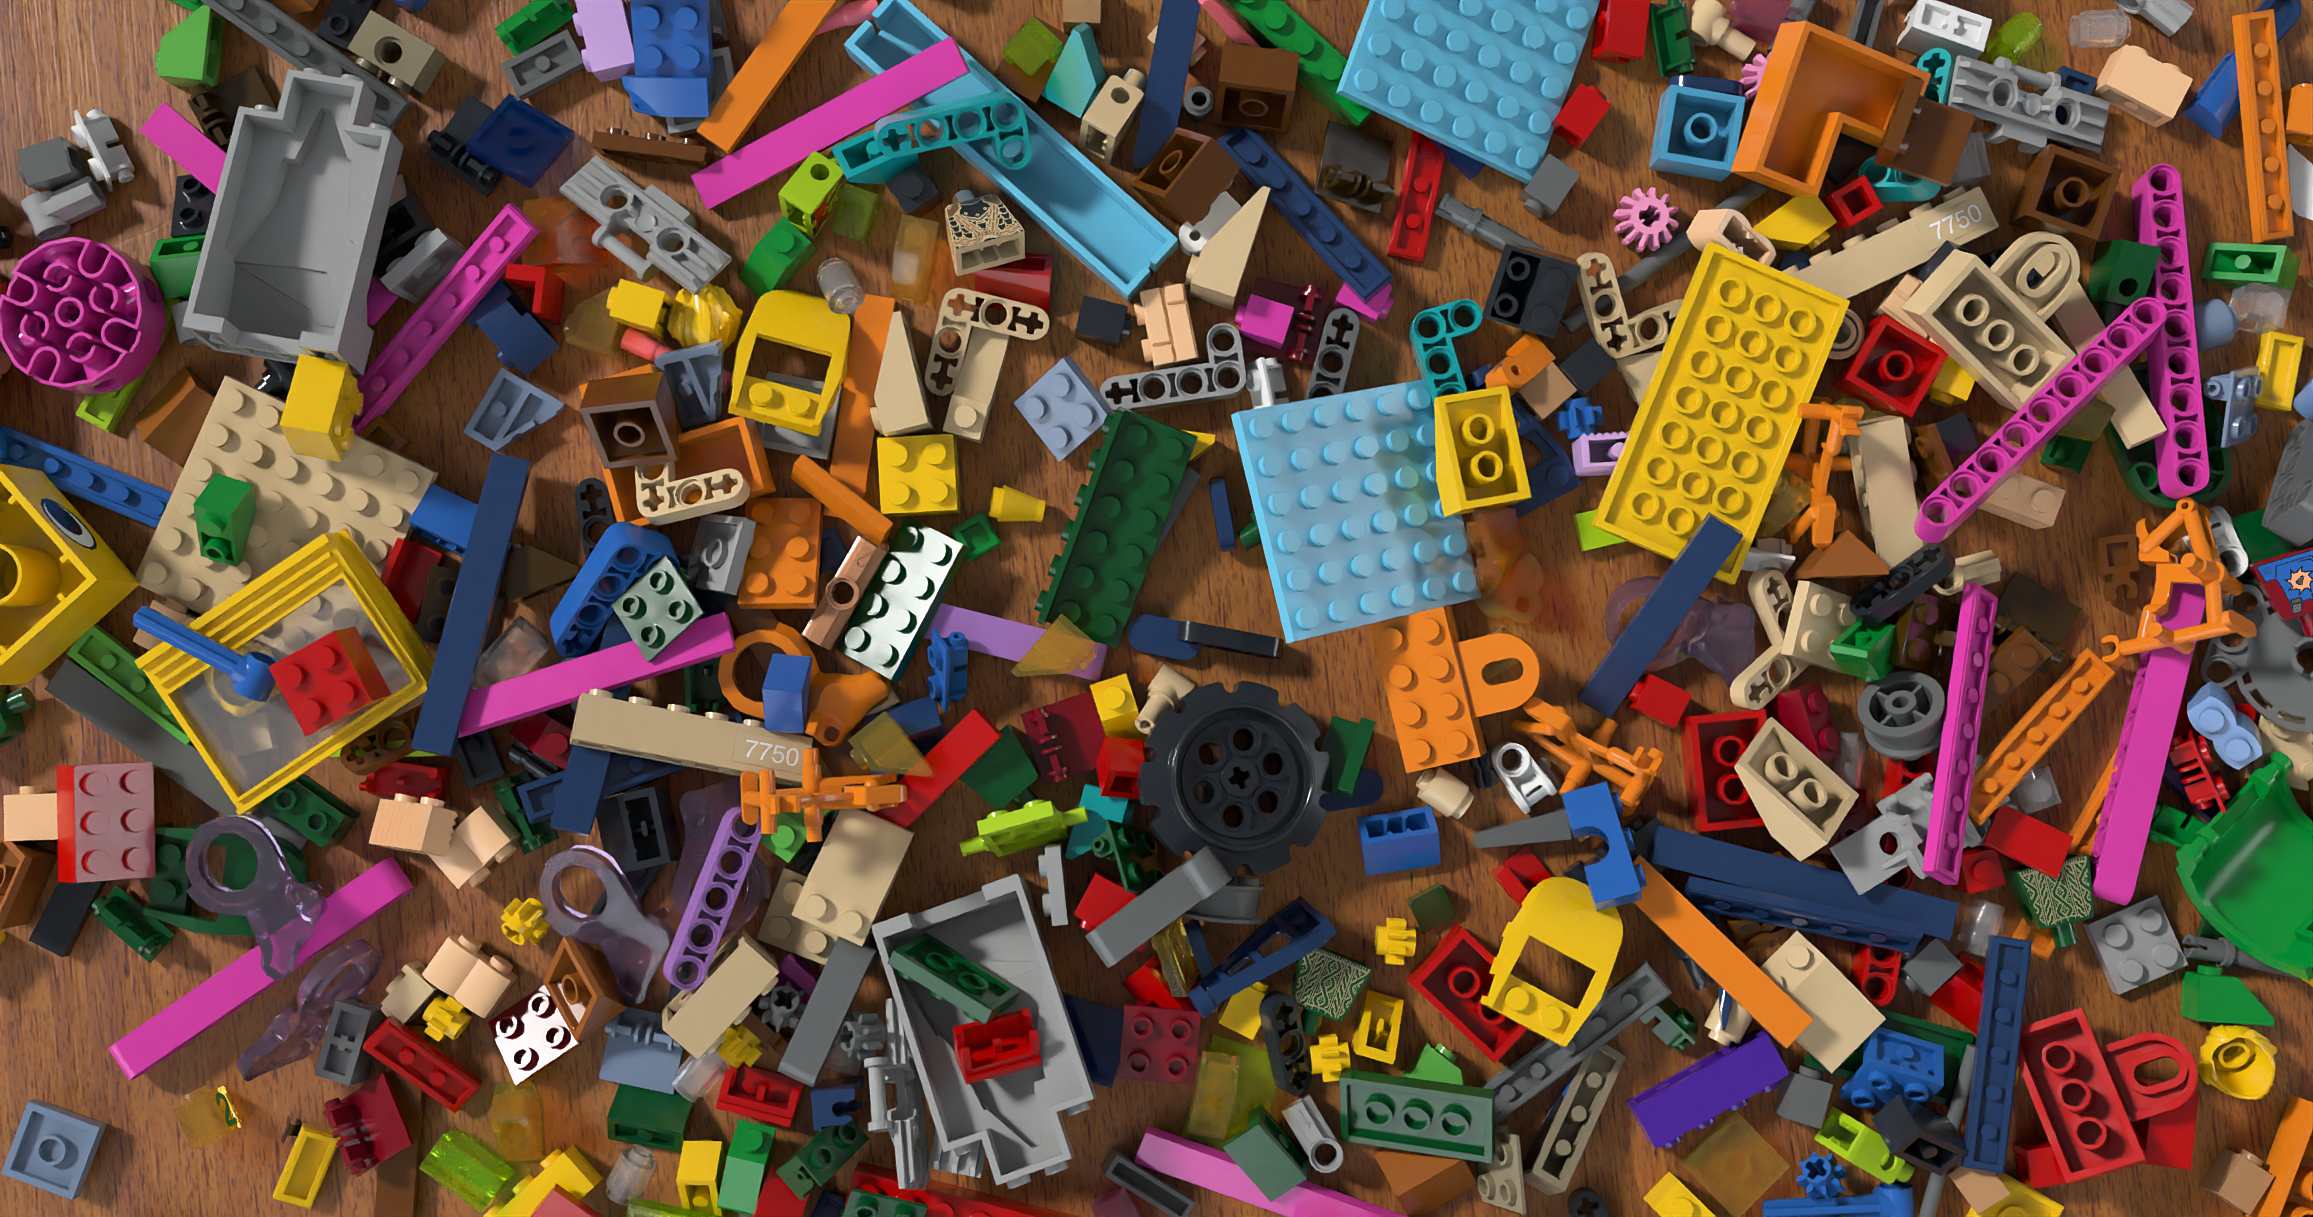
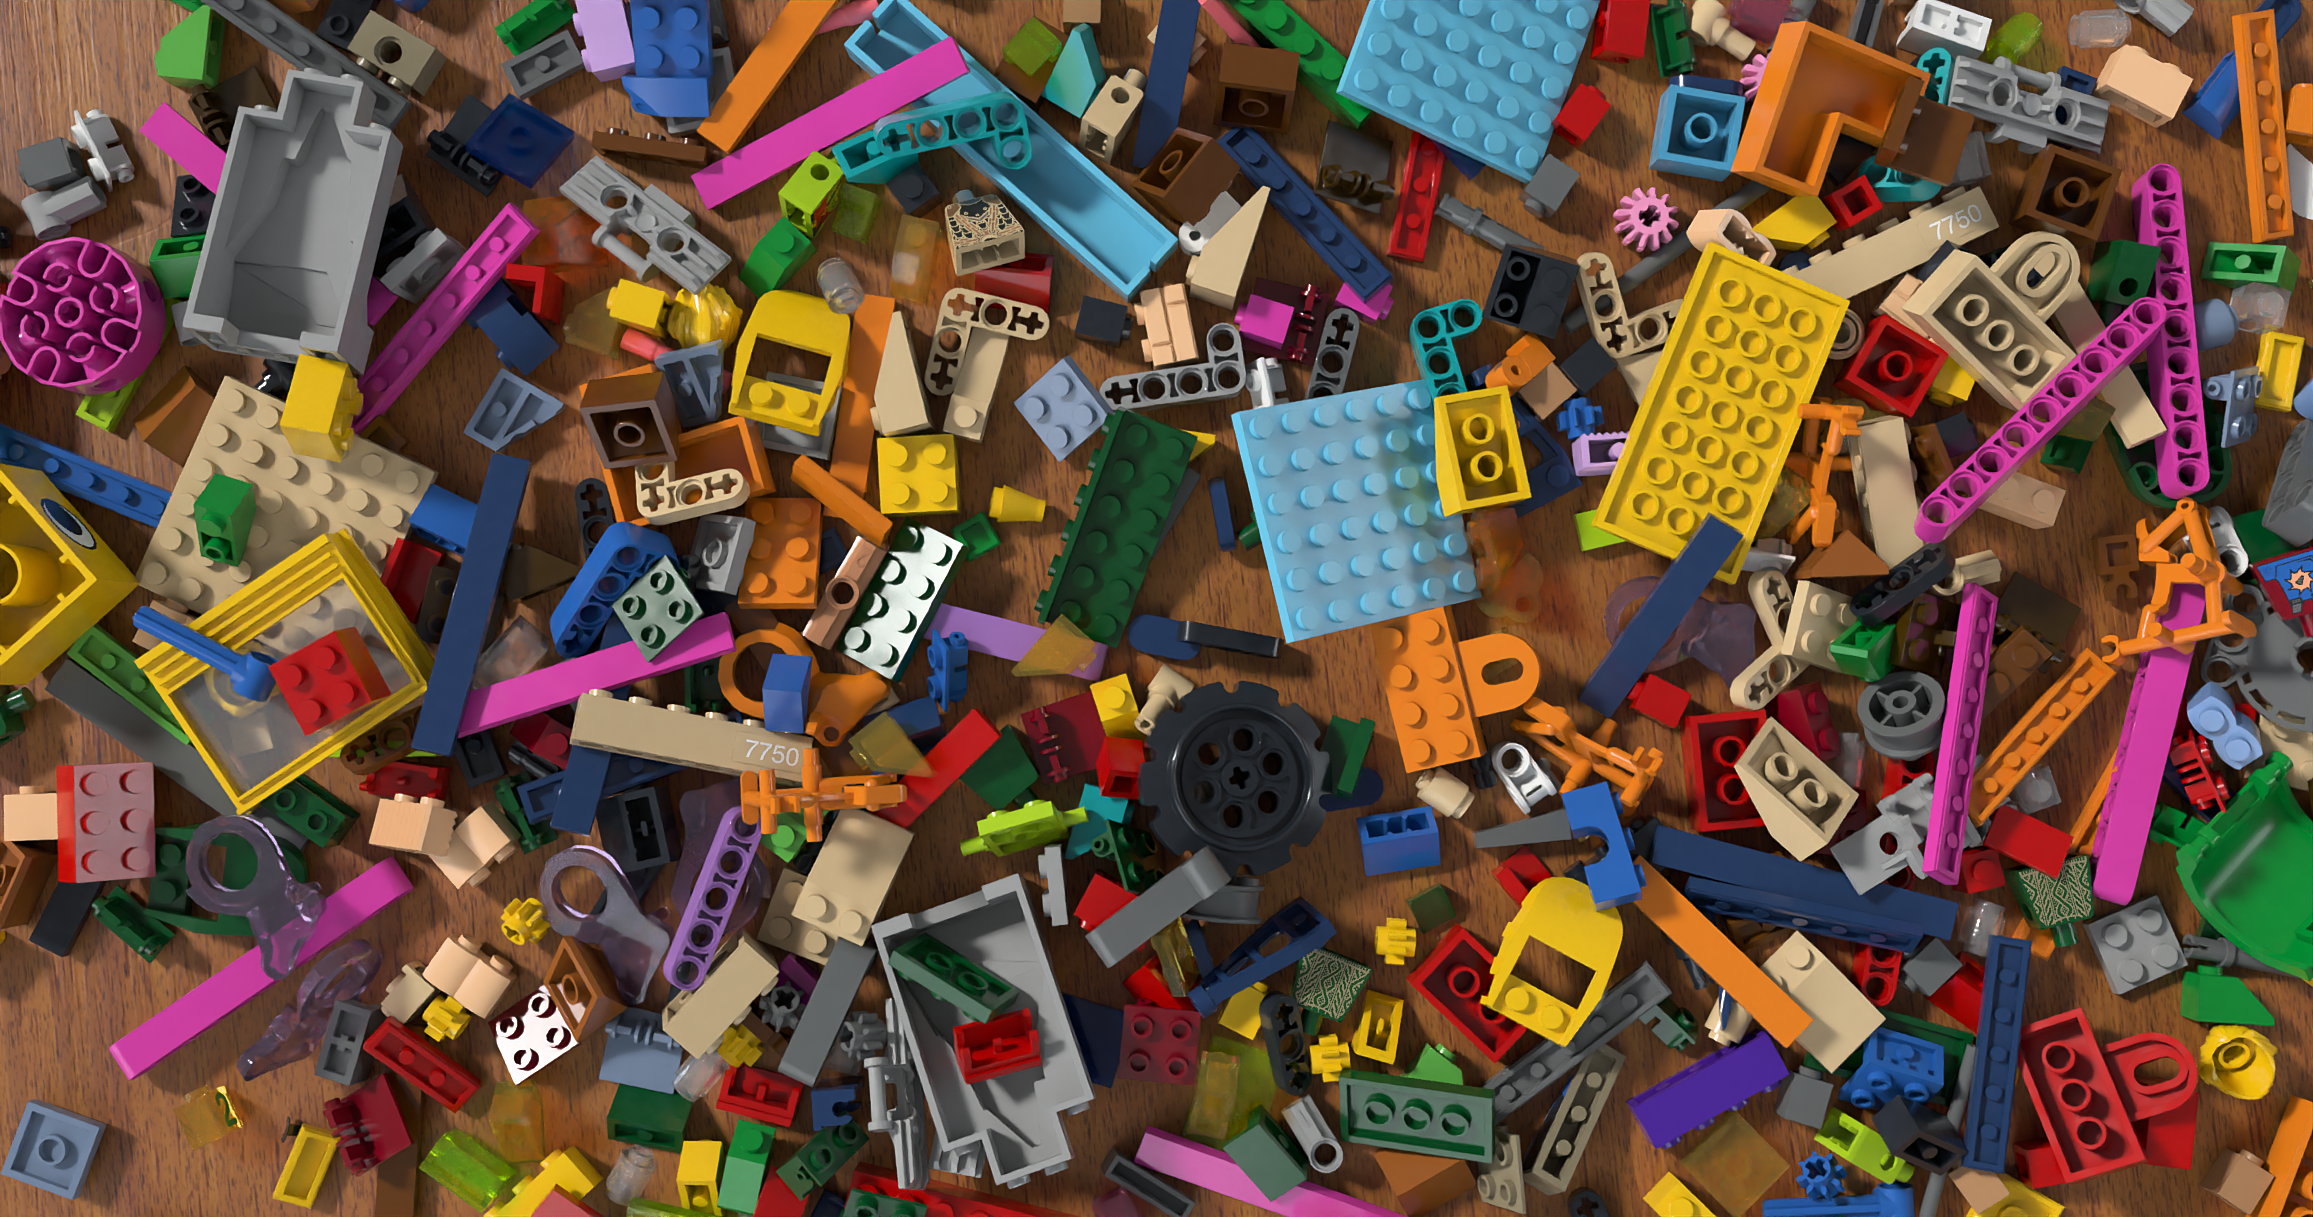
dark grey pin [1184,86,1214,122] -> none

